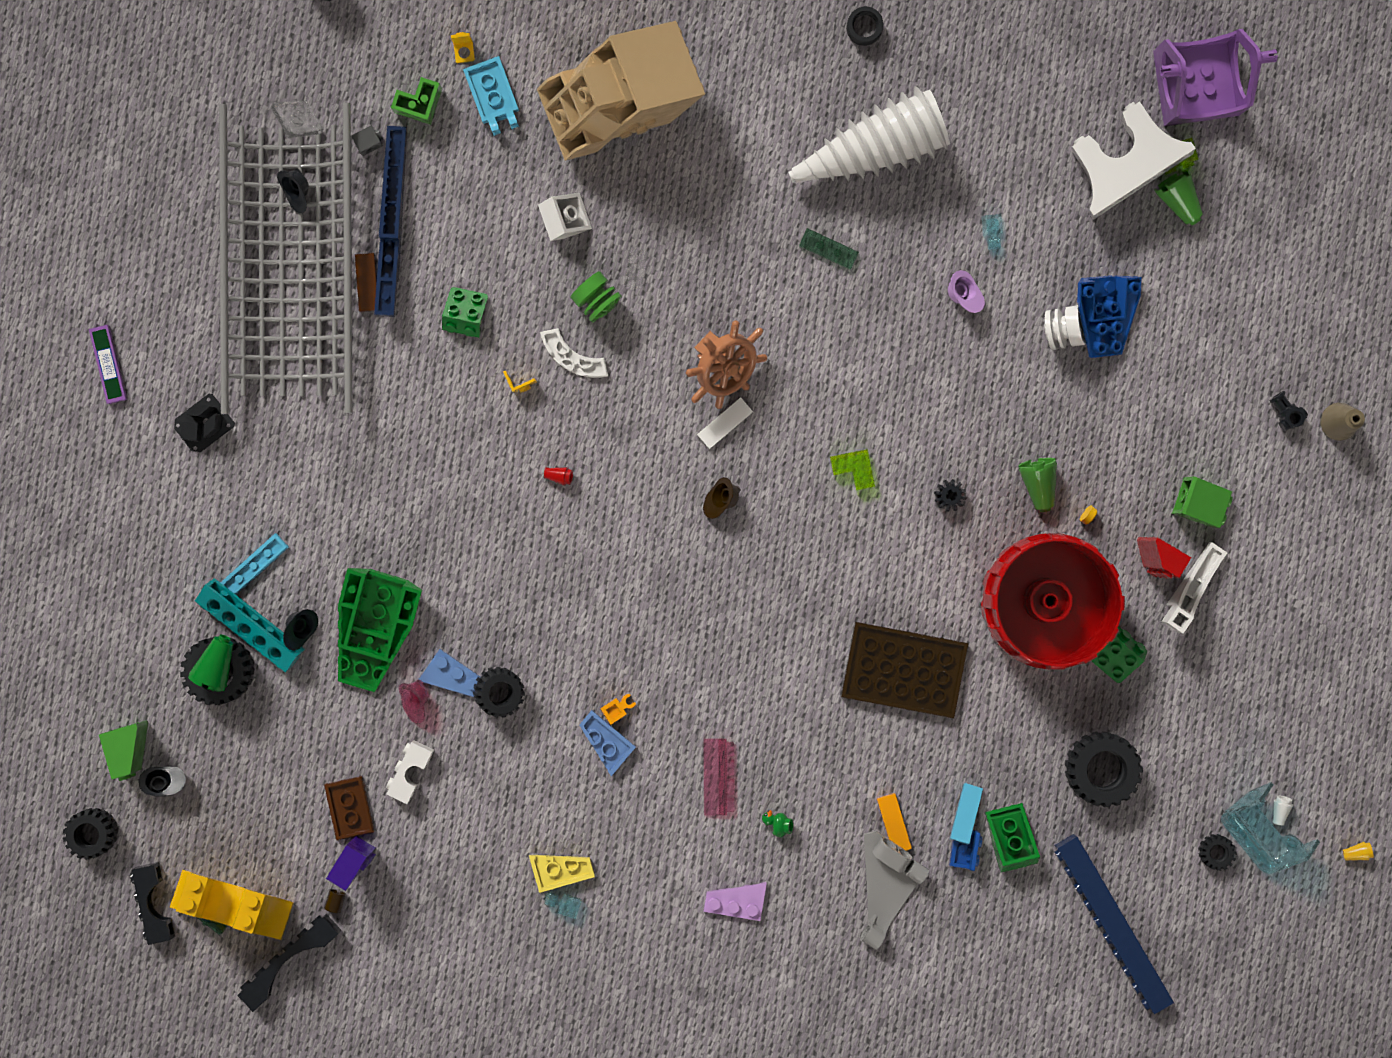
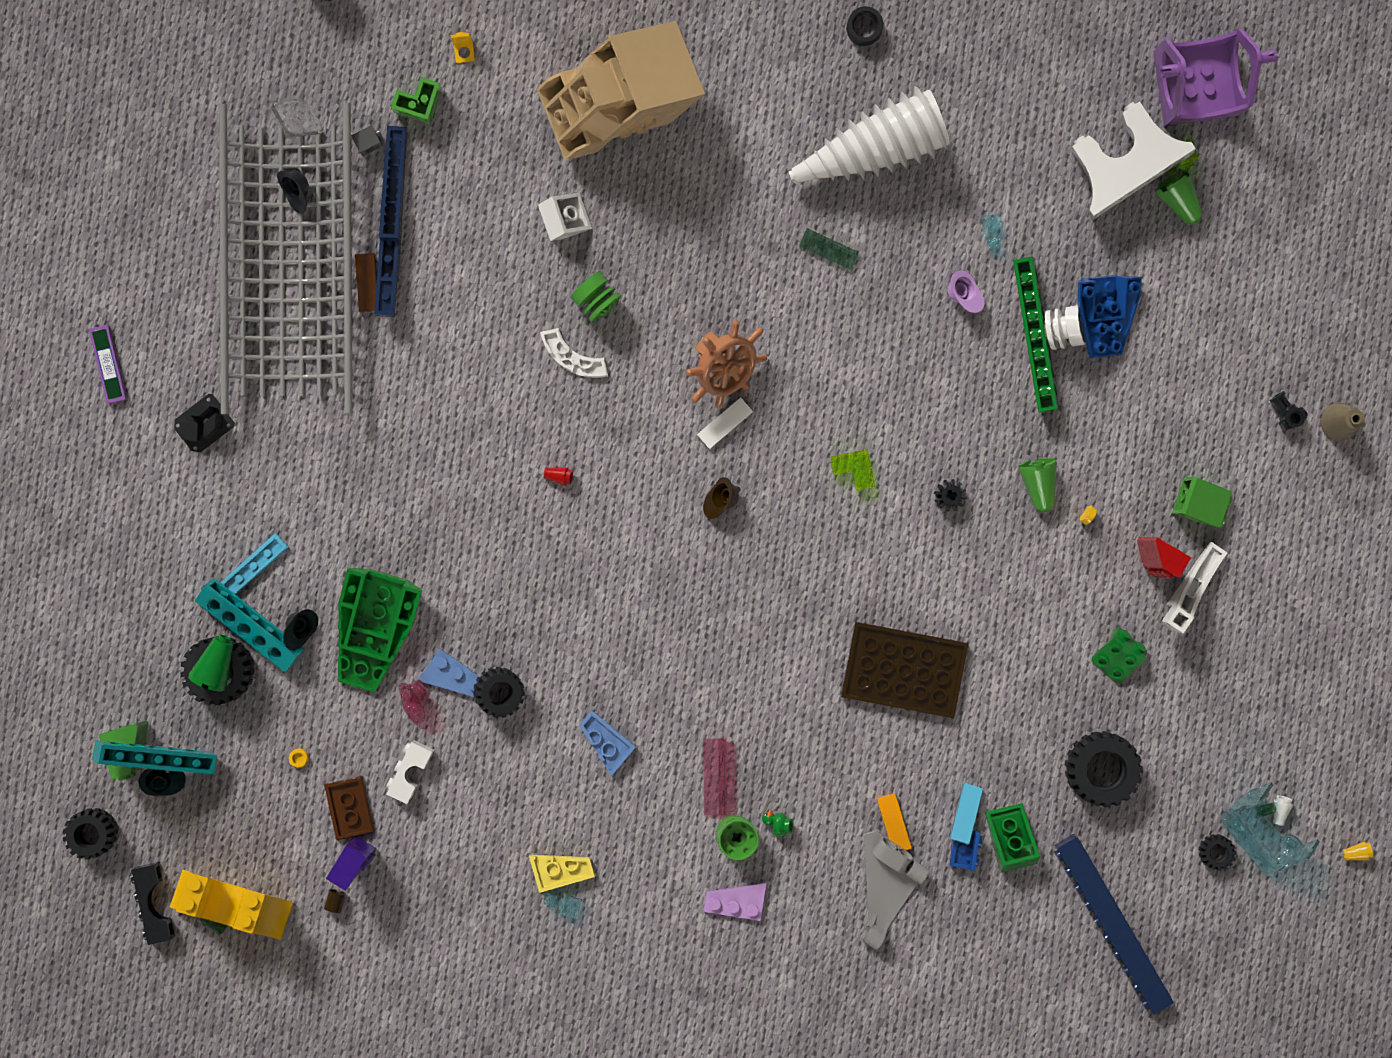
black arch [237,913,342,1012] -> none
green bracket [442,287,488,338] -> none
medium azure tile [463,56,519,136] -> none
yellow bracket [503,371,537,393] -> none
light orange plate [600,694,636,725] -> none
red wheel [981,533,1125,670] -> none
none -> teal brick [92,740,217,774]
none -> yellow tile [289,748,309,768]
none -> bright green wheel [715,815,759,860]
none -> green brick [1013,256,1060,413]
none -> clear green tile [1256,803,1277,817]

